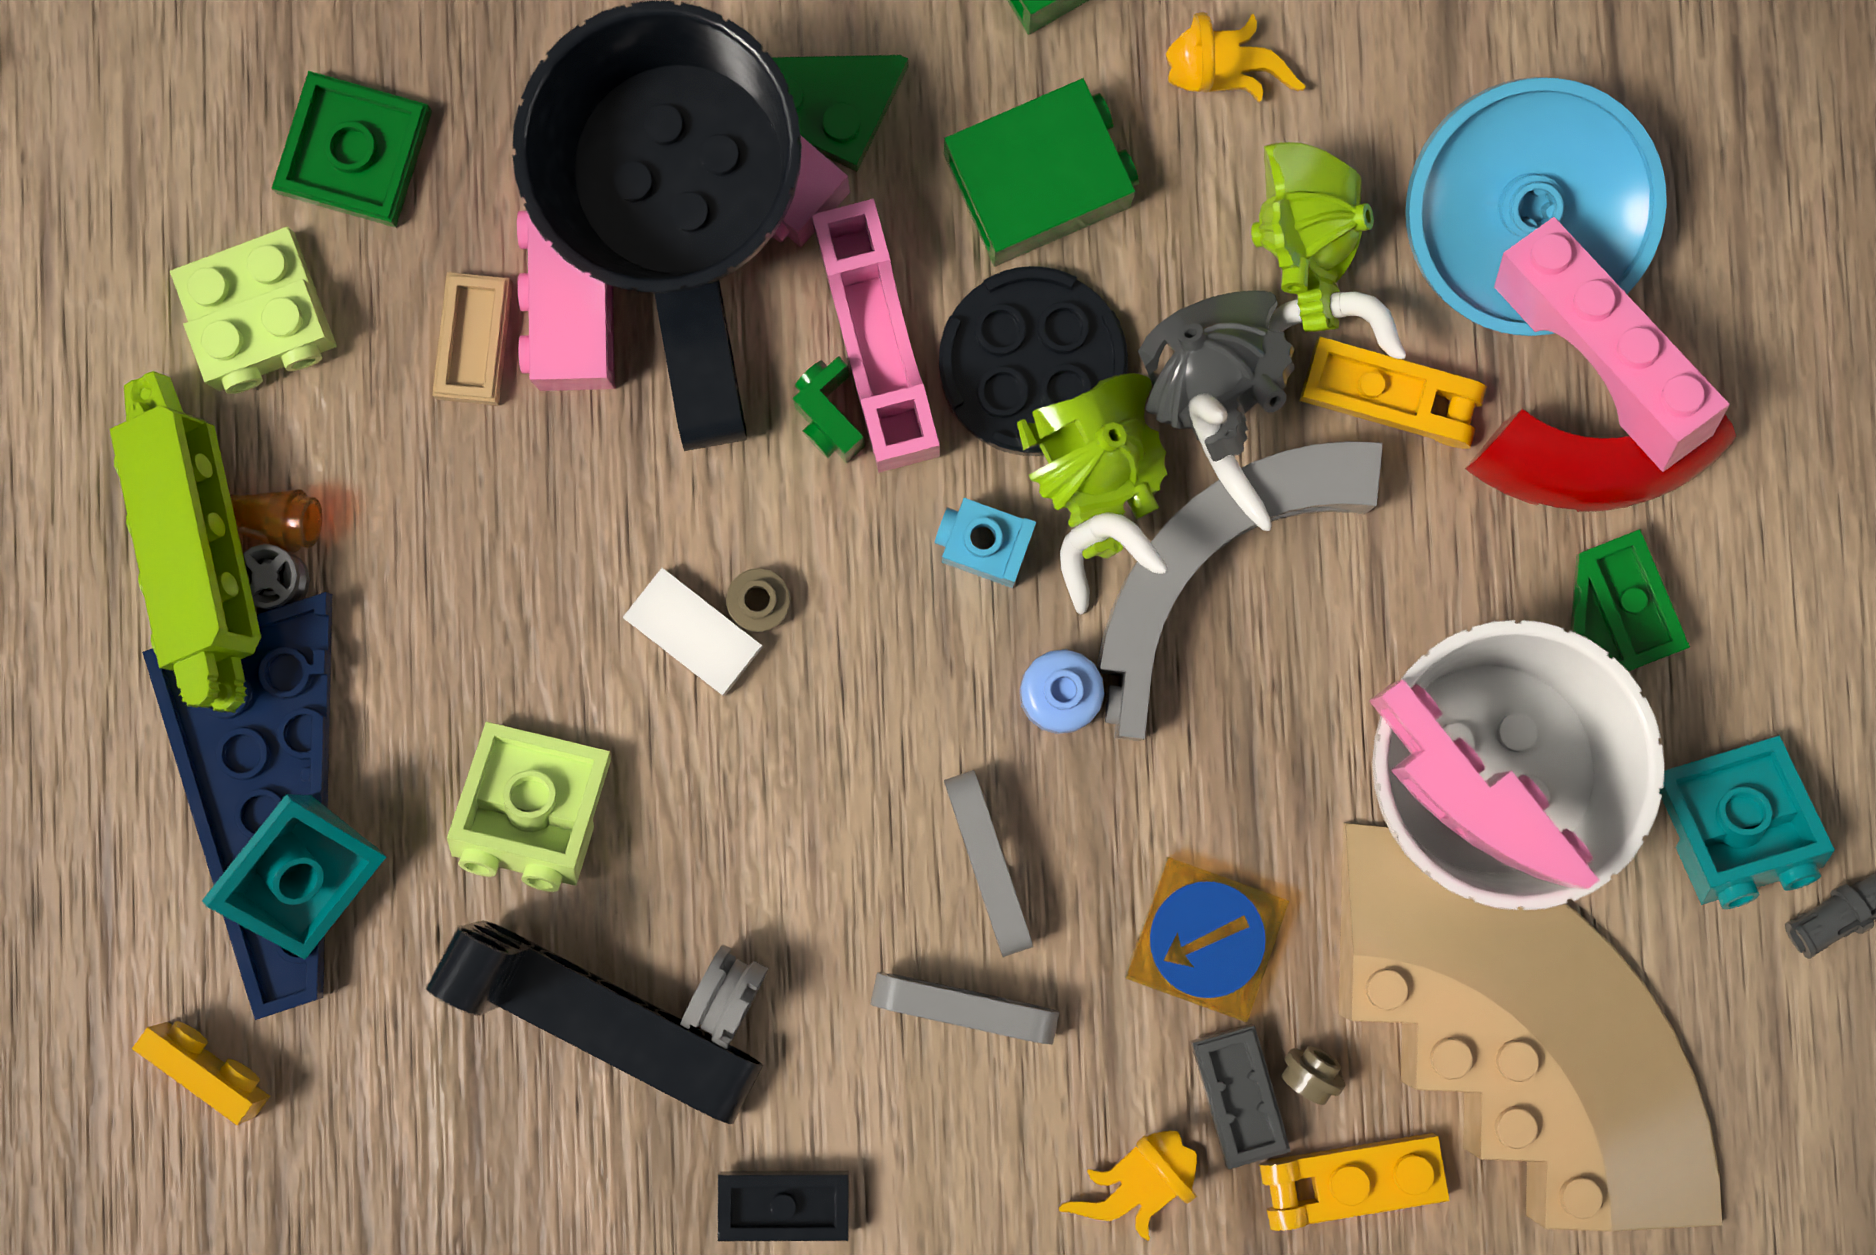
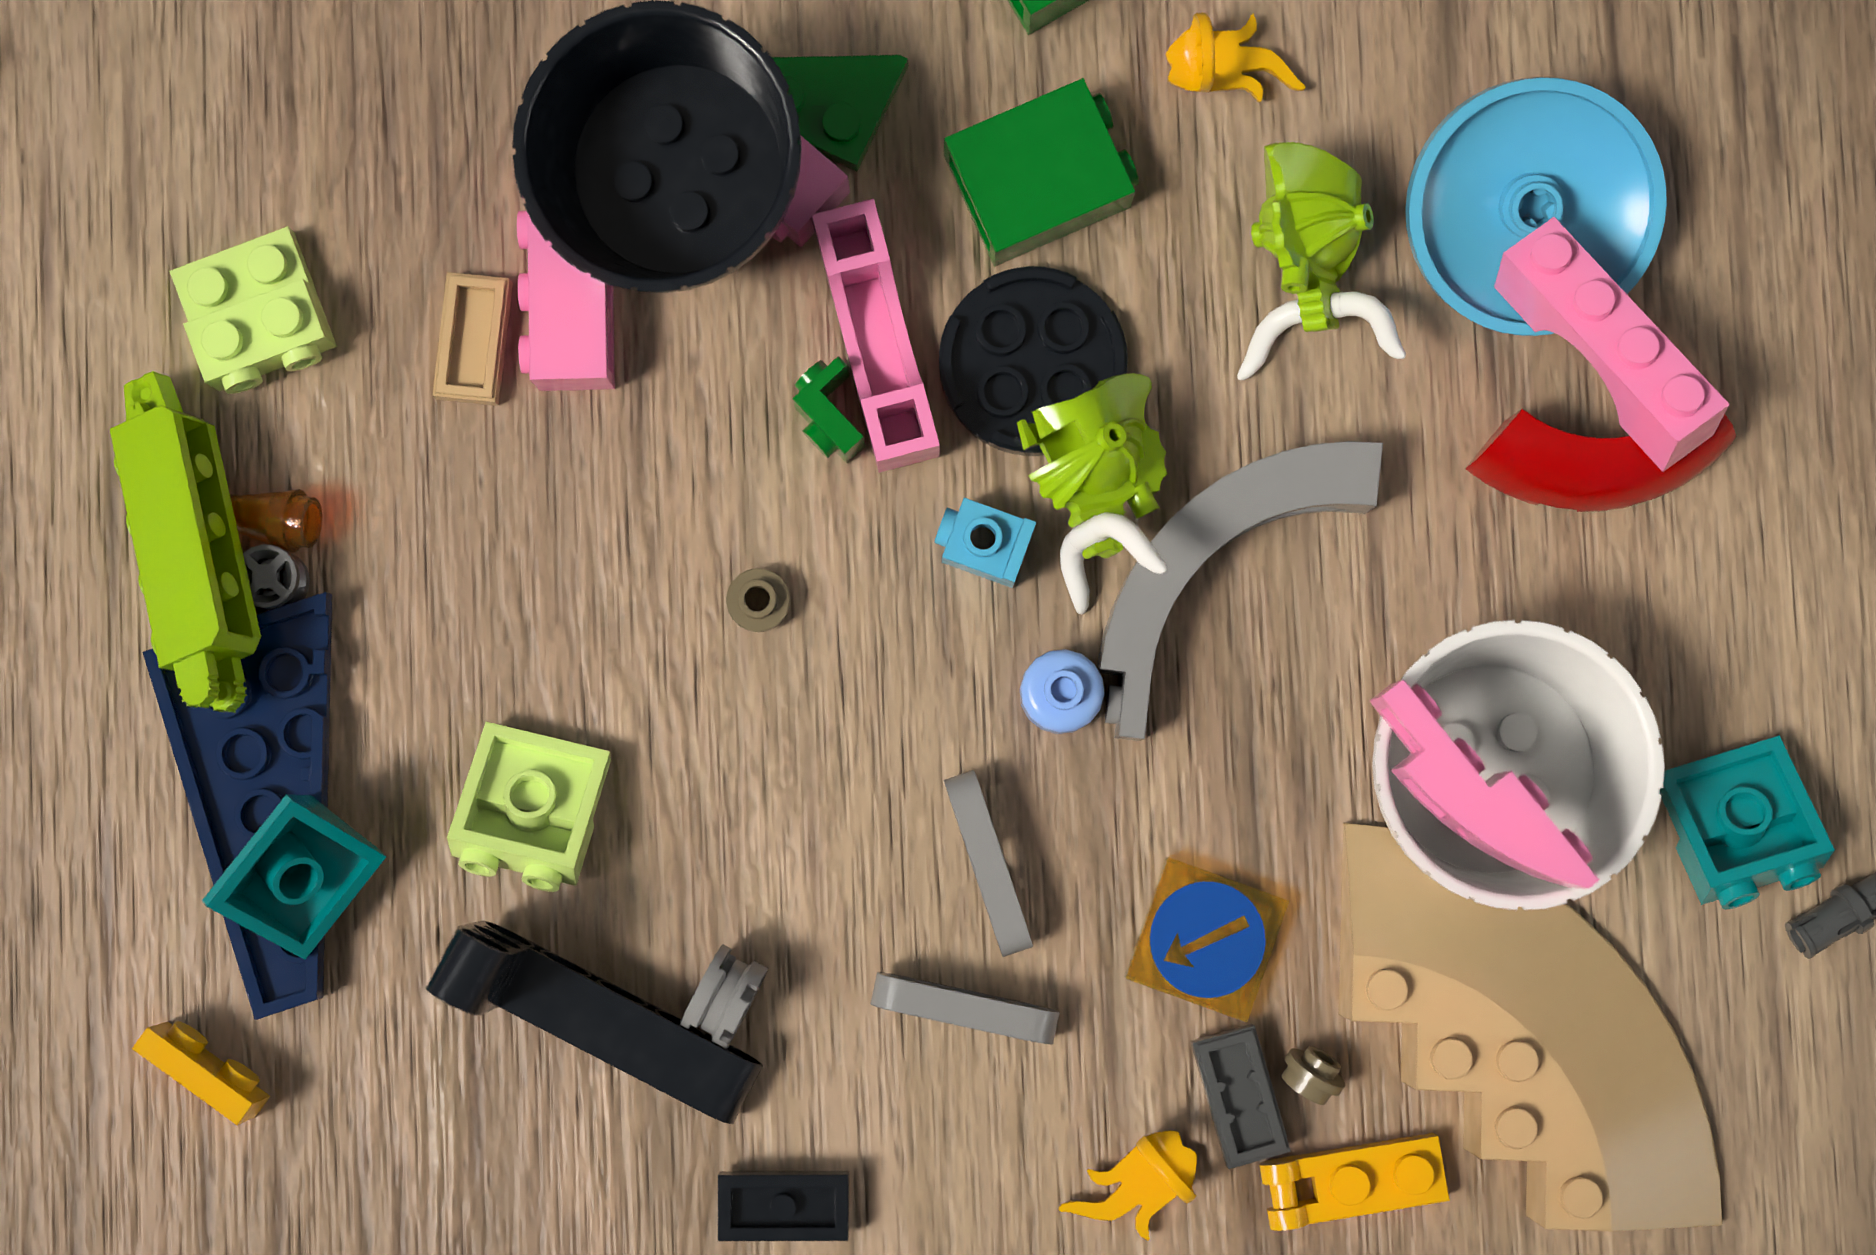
green tile [271,71,432,228] -> none
white tile [623,568,763,696] -> none
black beam [654,280,747,451] -> none
dark grey helmet [1138,291,1295,531] -> none
yellow plate [1299,337,1487,449] -> none
green wing [1570,529,1690,672] -> none

